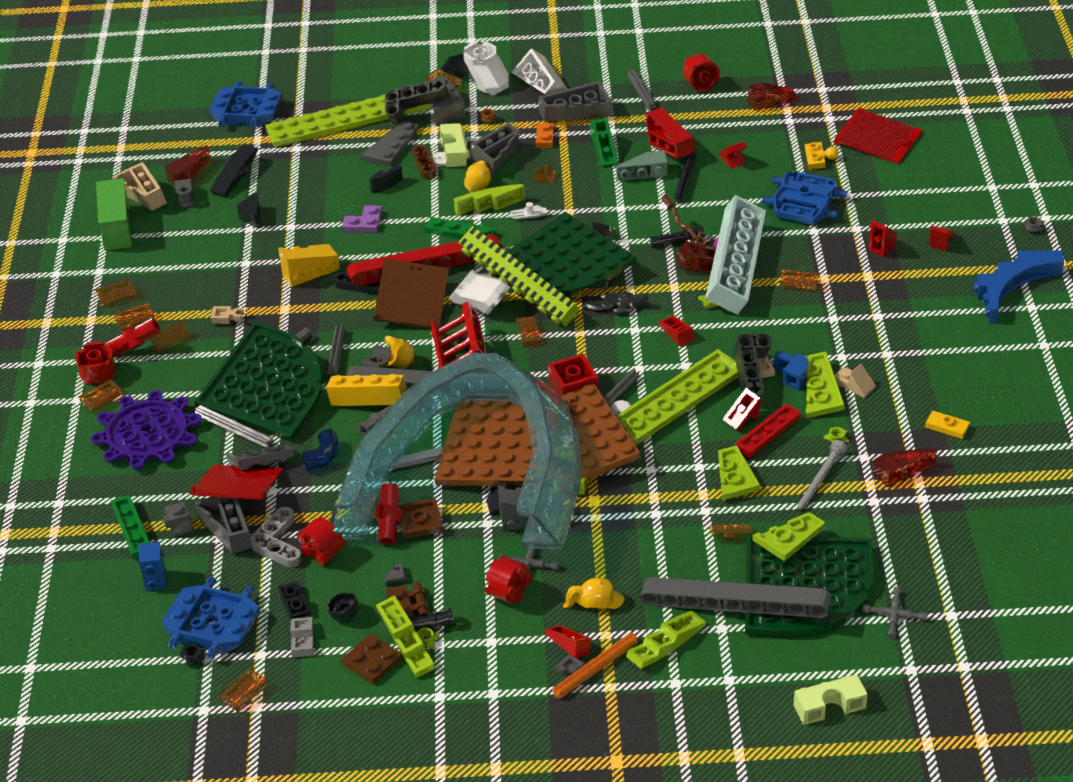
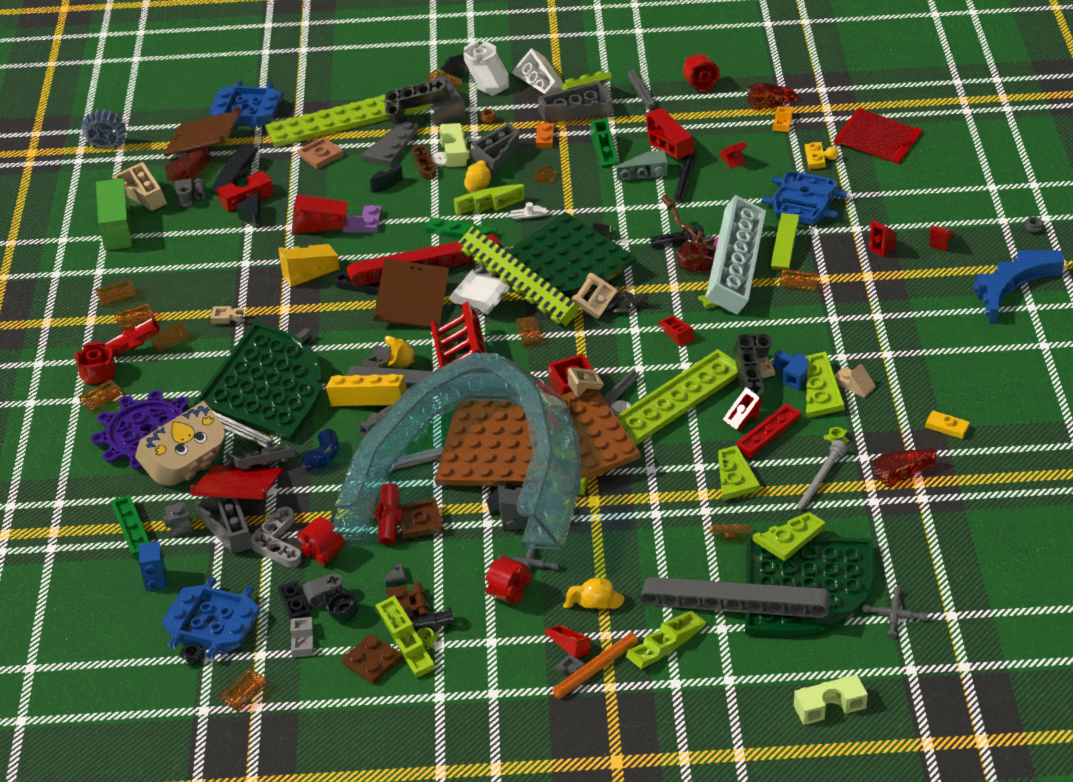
dark grey axle [327,325,345,379] -> none
none -> sand blue gear [81,109,127,148]
none -> tan brick [135,401,225,486]
none -> reddish brown door [163,106,242,157]
none -> dark grey pin [192,178,206,200]
none -> red arch [217,171,274,212]
none -> red wedge [292,194,348,234]
none -> nougat tile [297,137,344,169]
none -> dark grey piece [303,573,345,608]
none -> lime wing [561,71,612,90]
none -> tan slope [568,367,604,398]
none -> tan plate [571,273,617,319]
none -> lime slope [771,213,799,271]
none -> light orange slope [772,106,794,132]

